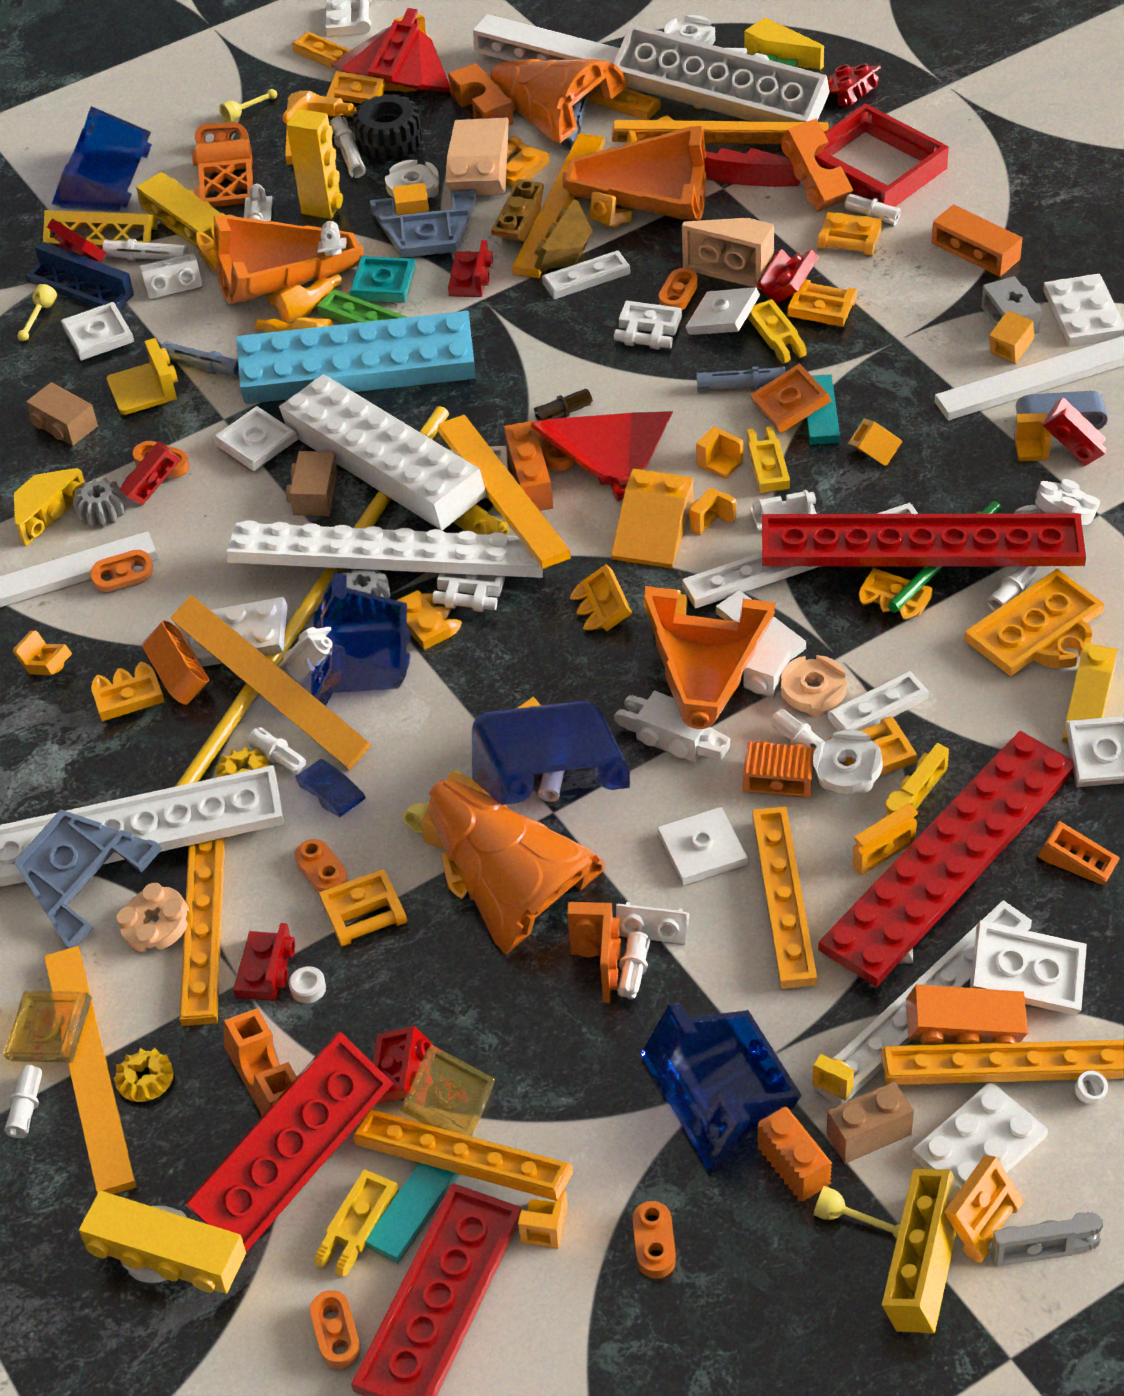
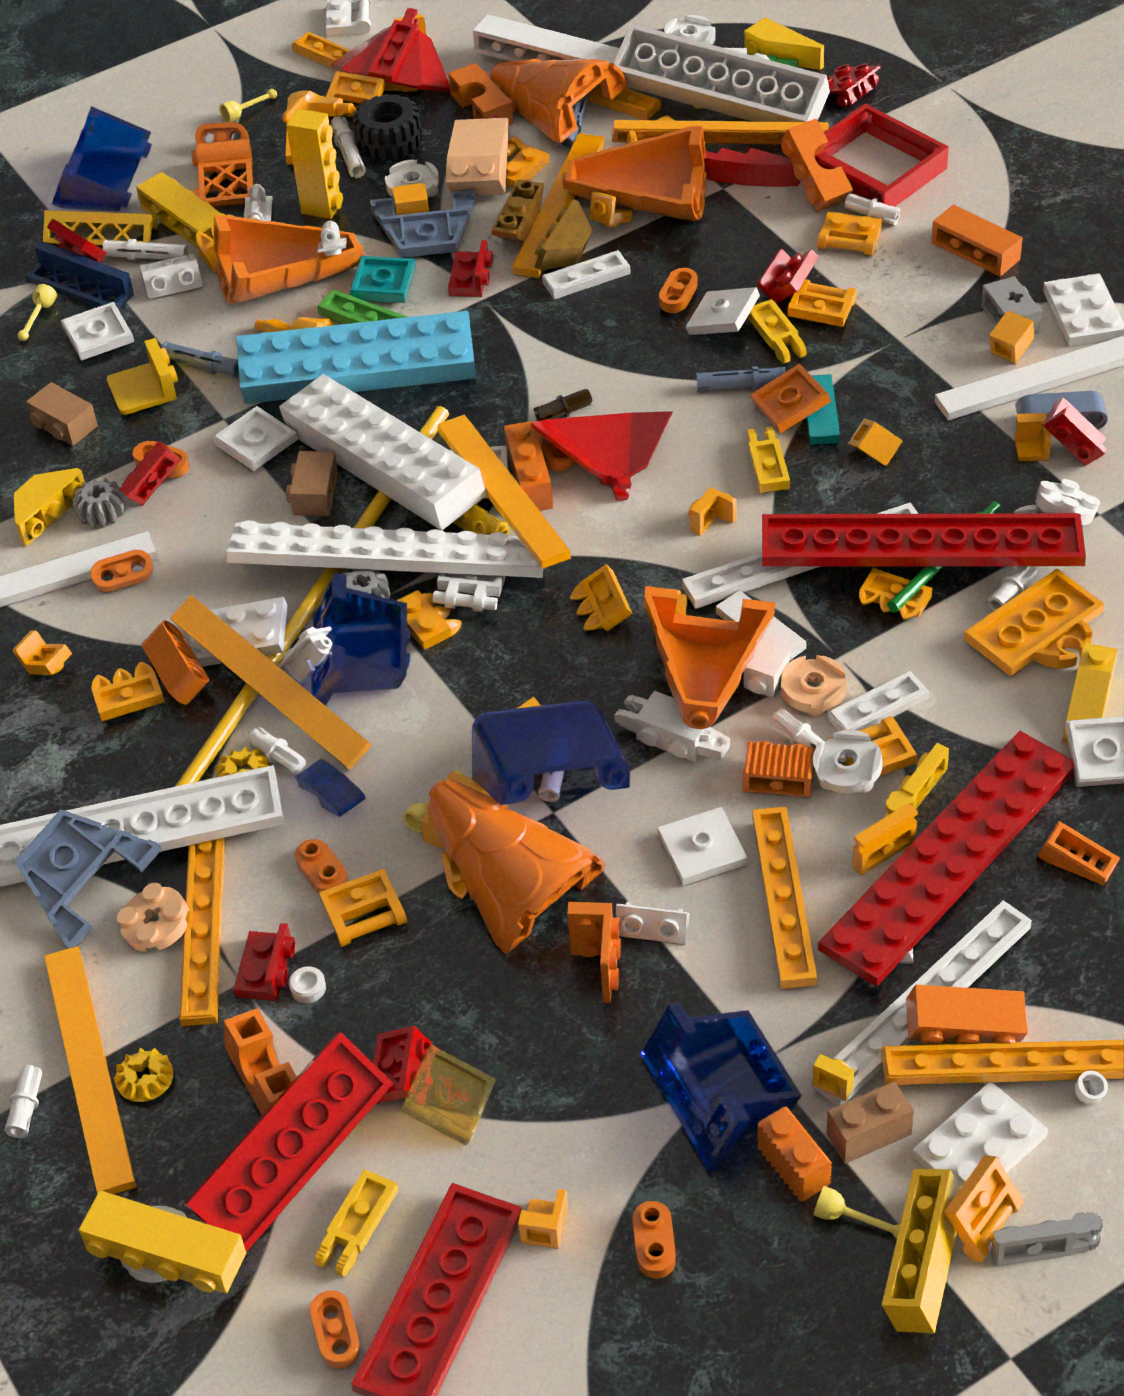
clear yellow tile [3,991,92,1063] -> none
light orange animal [267,274,342,322] -> none
light orange tile [353,1109,573,1201] -> none
teal tile [365,1163,460,1264] -> none
light orange slope [611,469,693,569] -> none
white plate [614,301,682,350] -> none
white axle [617,932,650,999] -> none
light nougat slope [682,218,774,289] -> none
light orange panel [696,426,743,479] -> none
white hinge [750,490,817,531] -> none
white plate [970,920,1087,1016] -> none

